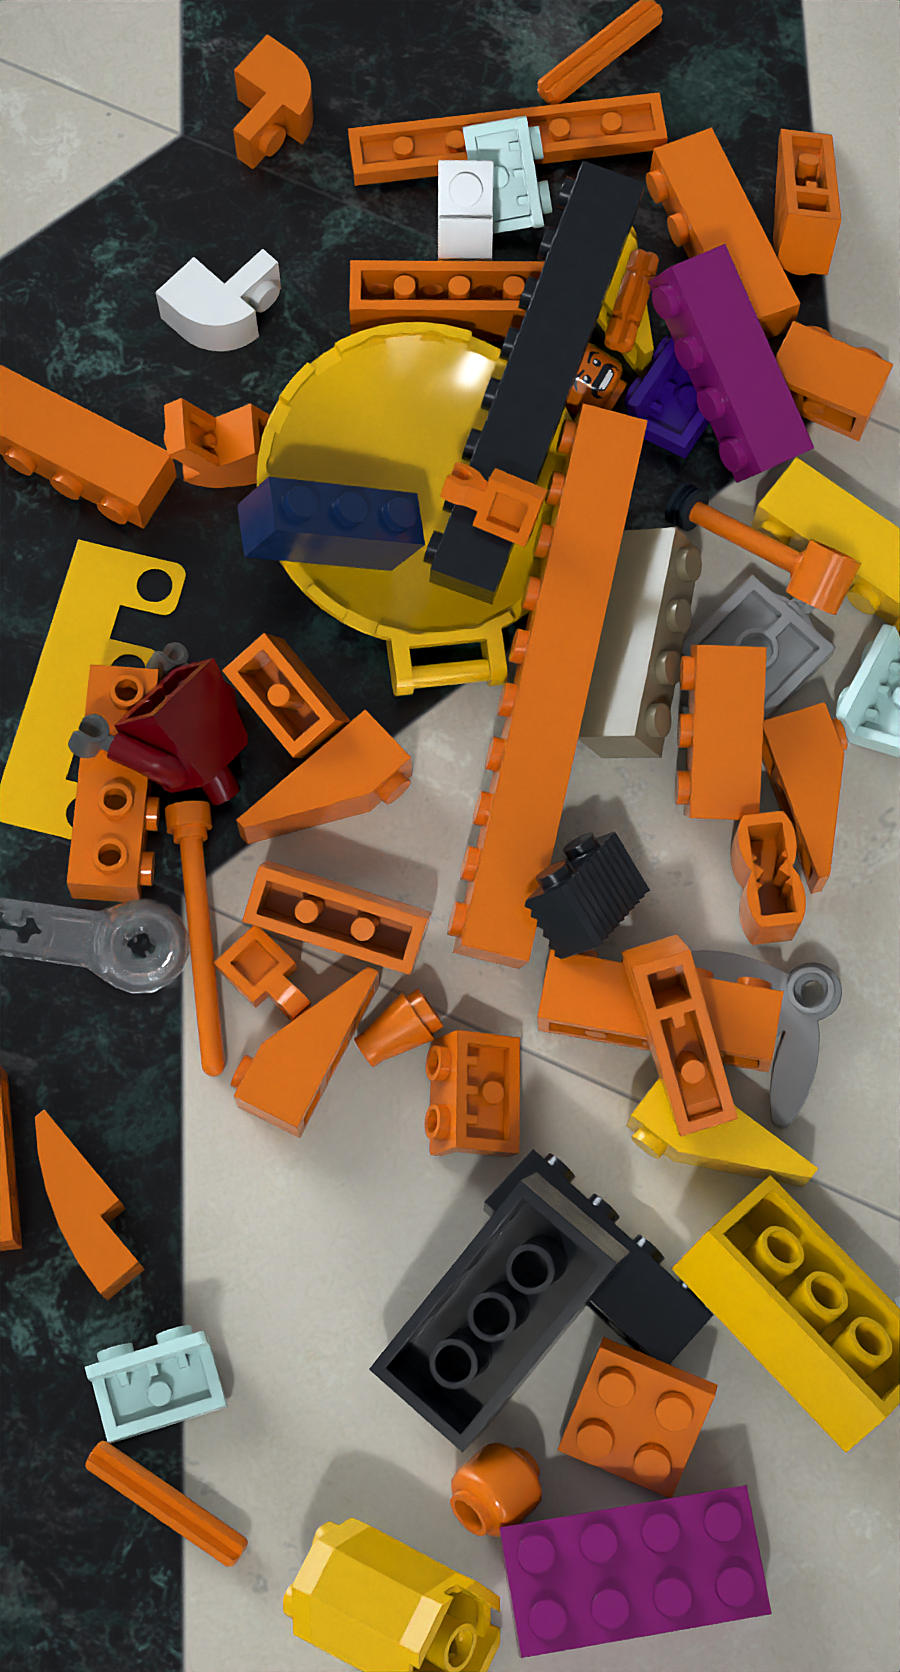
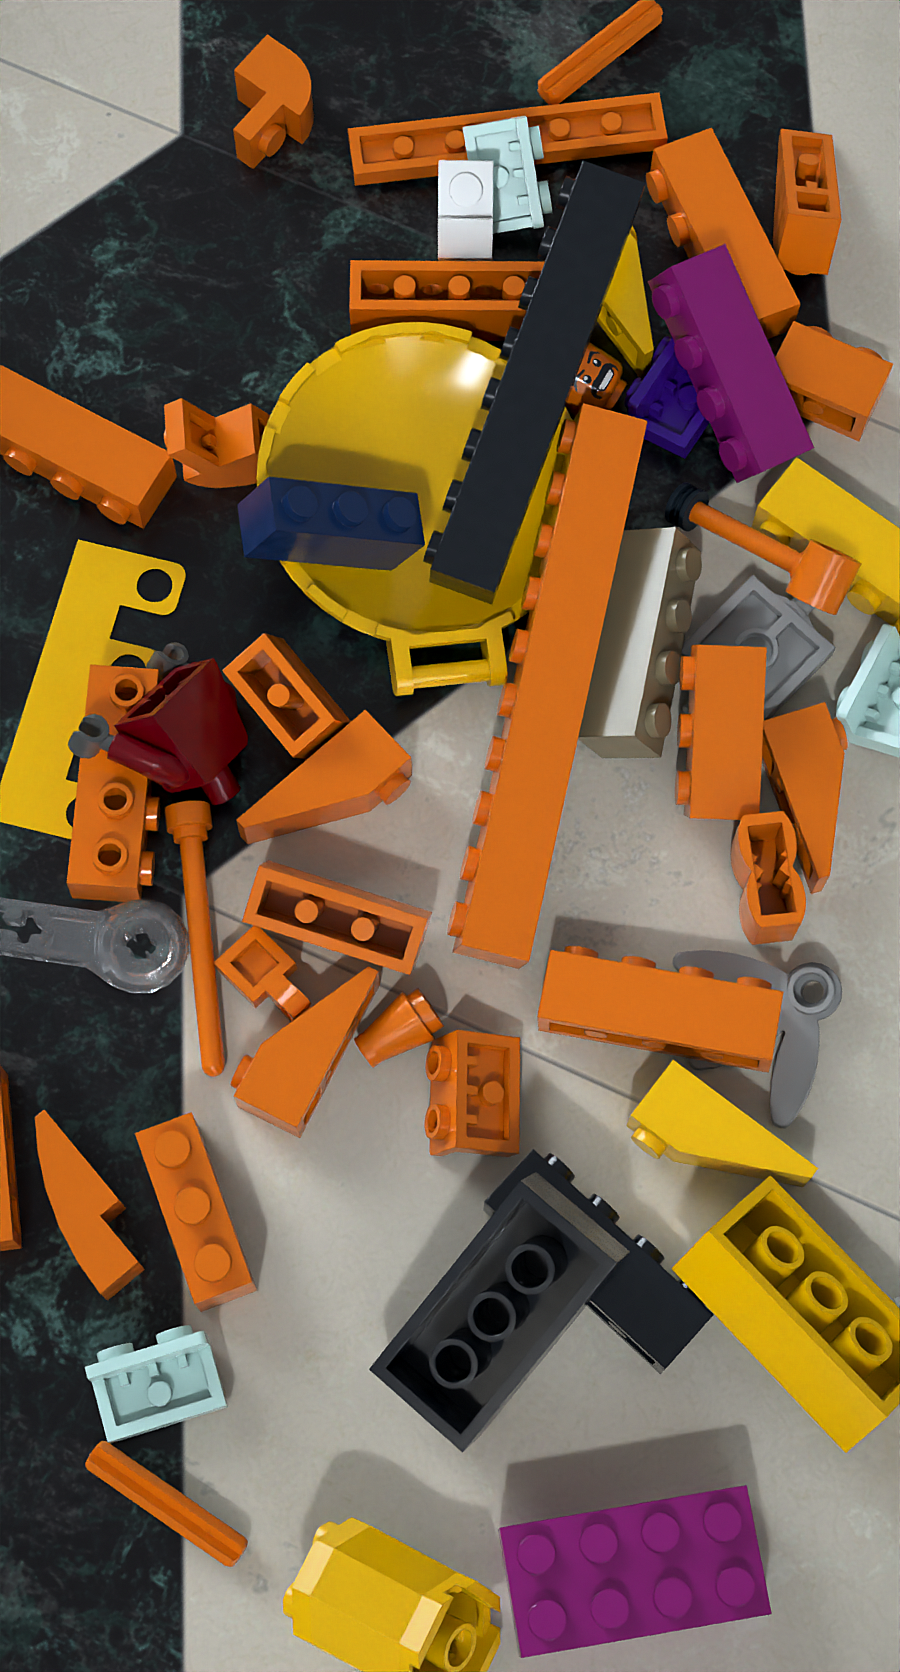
white brick [156,249,281,351] -> none
orange plate [440,462,548,547] -> none
orange head [450,1442,542,1537] -> none
black brick [524,831,650,959] -> none
orange plate [557,1337,718,1498] -> none
orange axle [604,249,659,353] -> none
orange slope [621,934,738,1137] -> none
none -> orange brick [135,1112,257,1312]

